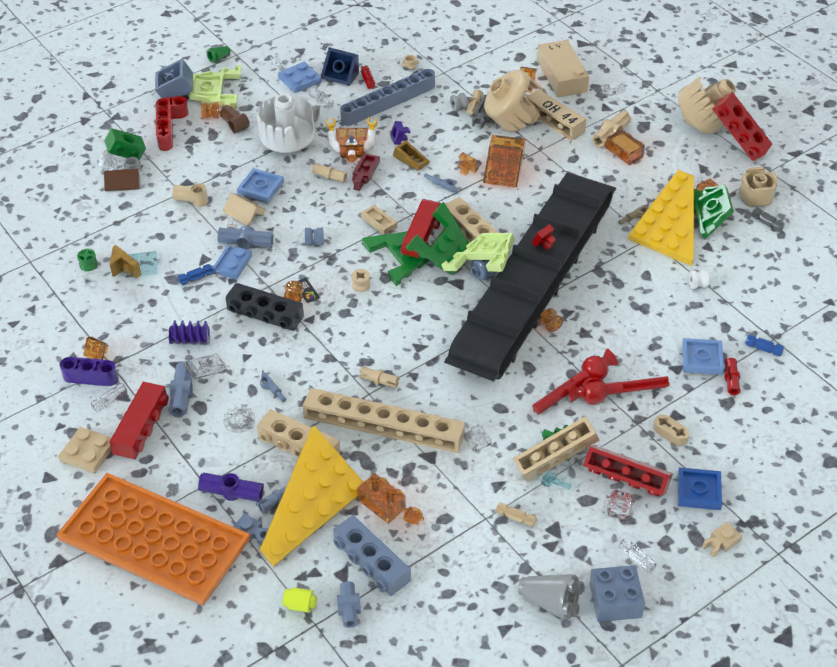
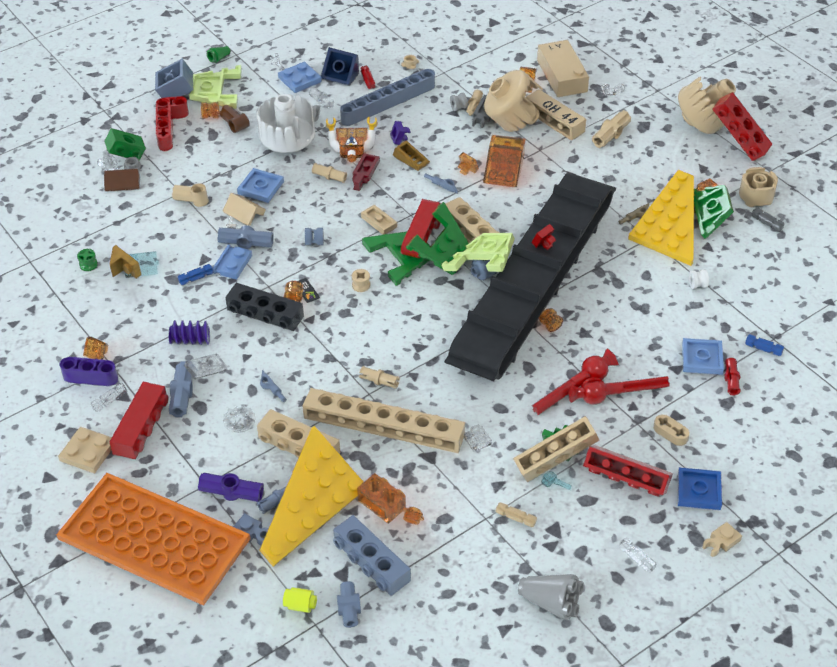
sand blue brick [589,565,645,622] -> none
clear head [603,490,636,520] -> none
clear orange brick [606,129,645,165] -> none

